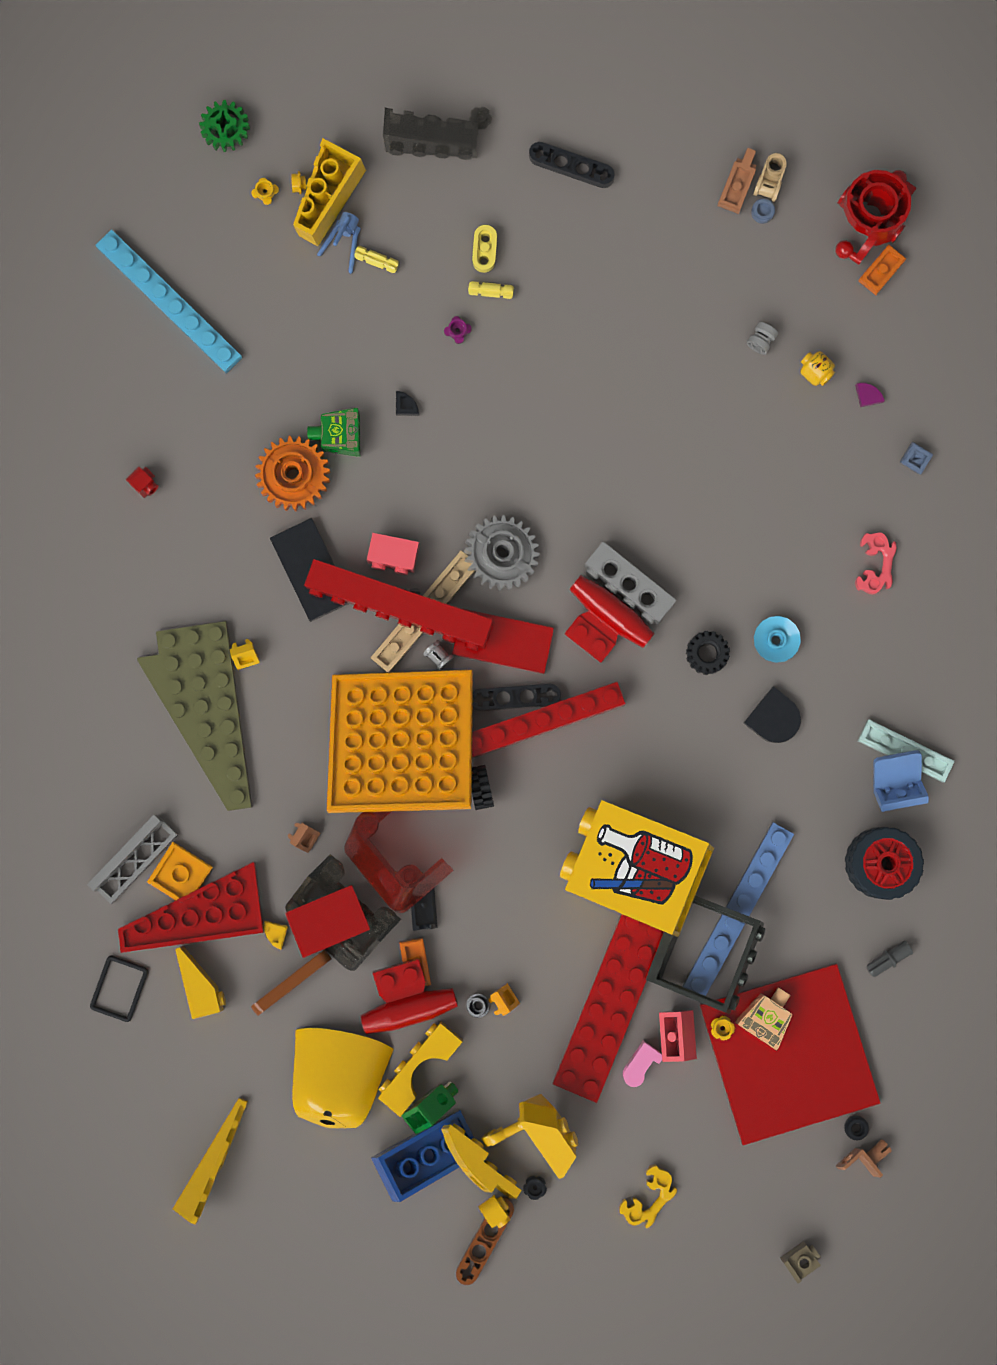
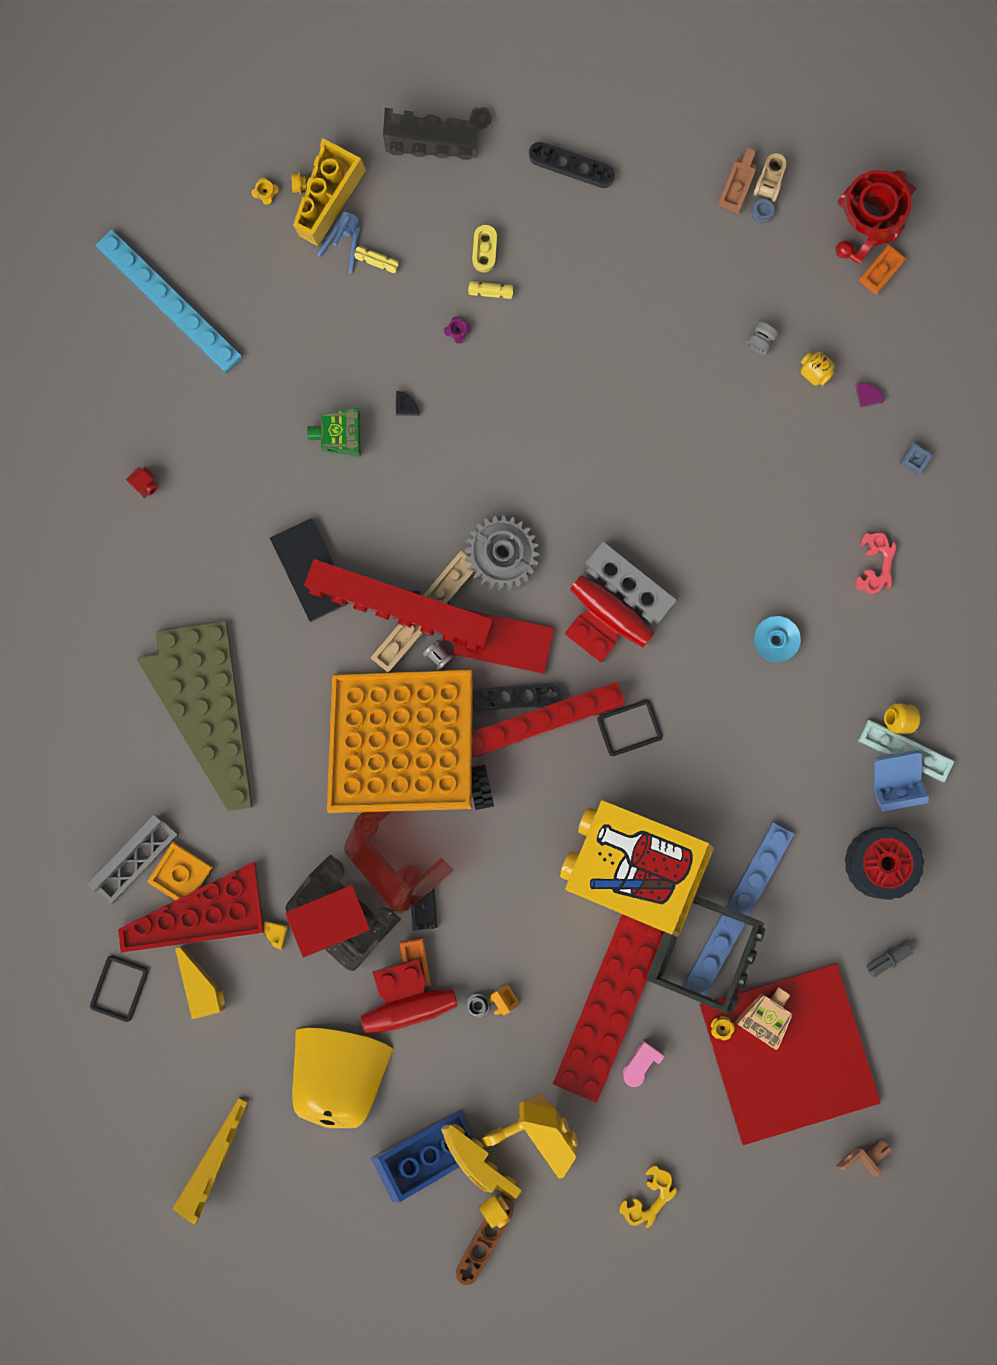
green gear [199,100,250,152] -> none
yellow tile [229,639,260,670] -> none
dark orange beam [251,949,332,1016] -> none
orange gear [255,436,331,512] -> none
nougat tile [288,823,321,853] -> none
coral brick [367,533,420,575] -> none
yellow arch [378,1021,463,1117] -> none
green torso [401,1082,458,1134] -> none
black plate [523,1176,547,1200] -> none
coral brick [659,1010,697,1062] -> none
black tyre [686,631,730,675] -> none
black tile [743,686,801,743] -> none
dark tan brick [780,1241,821,1283] -> none
black plate [844,1116,869,1141] -> none
none -> black piece [597,700,662,756]
none -> yellow head [884,703,921,734]

